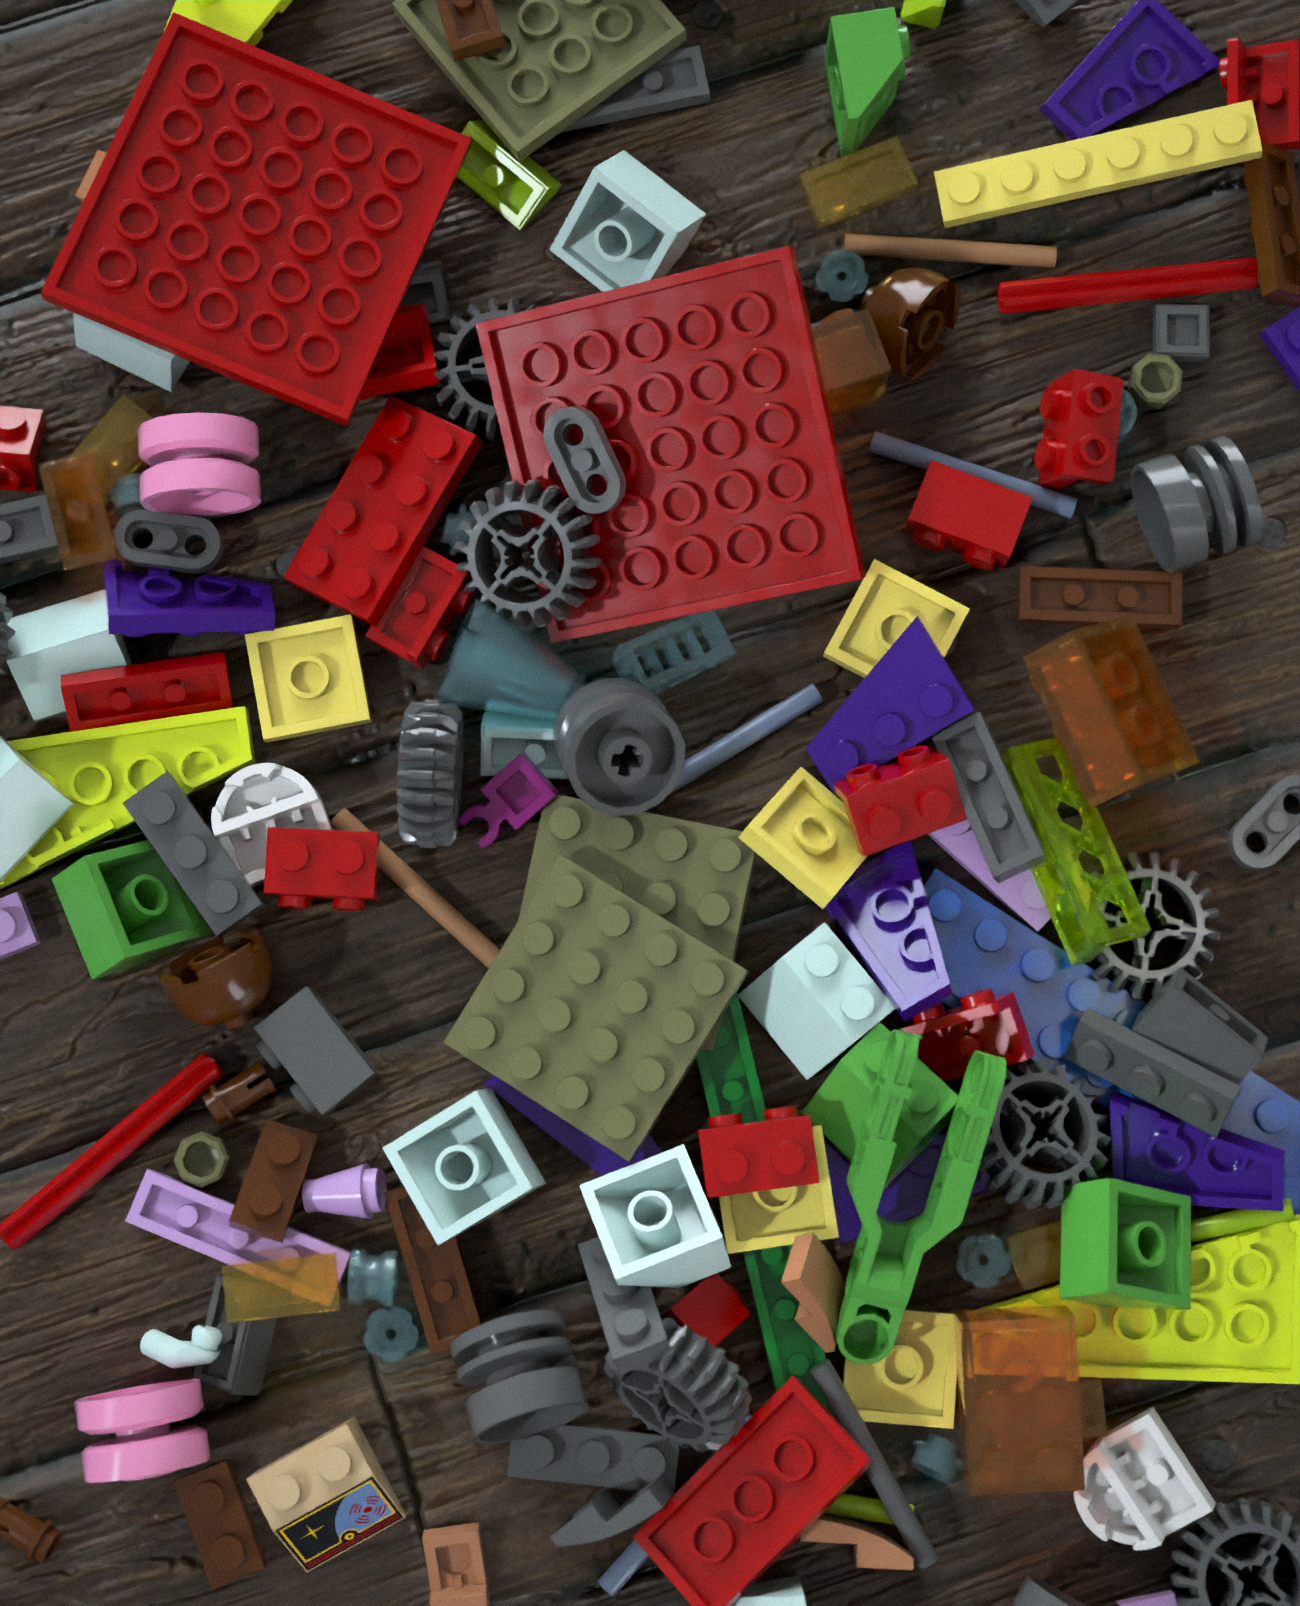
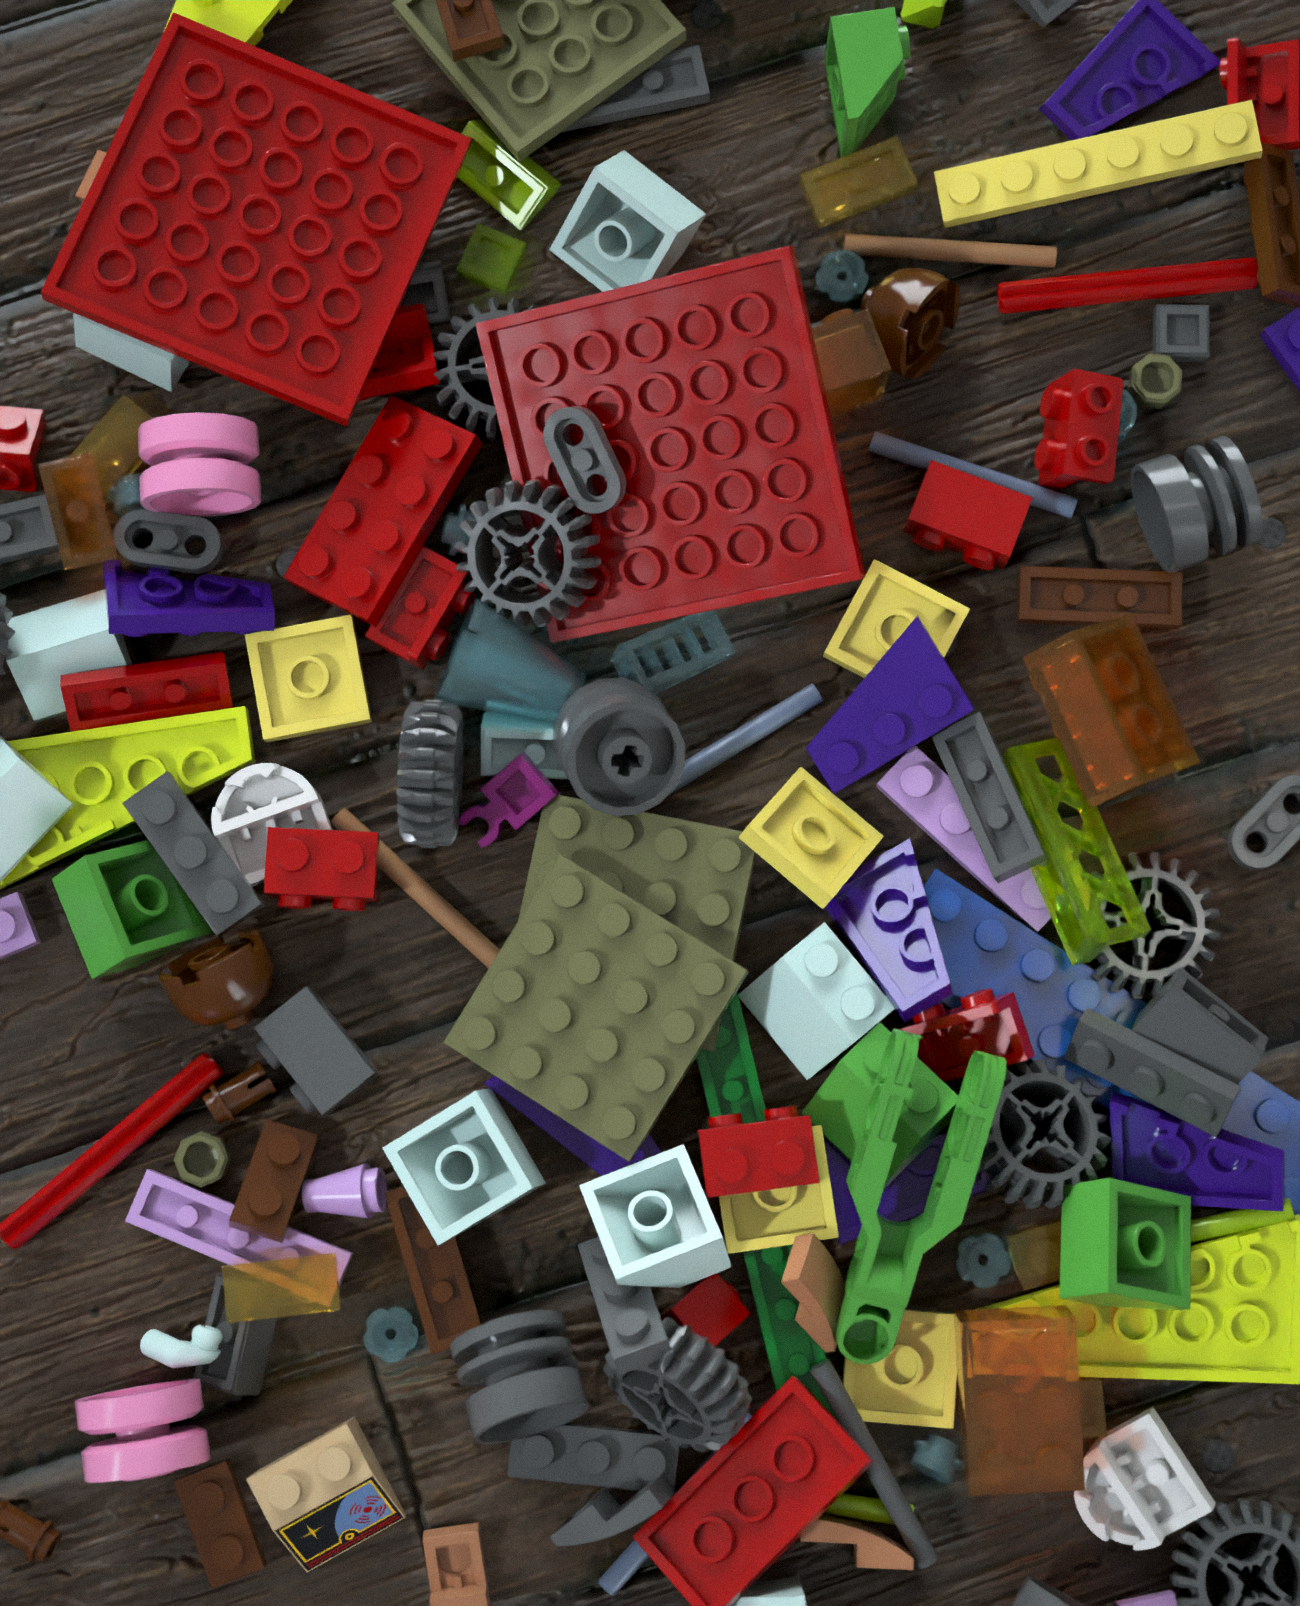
clear light blue wheel [348,1248,399,1307] -> none
red bracket [833,746,967,857] -> none
none -> clear neon green tile [456,223,527,296]

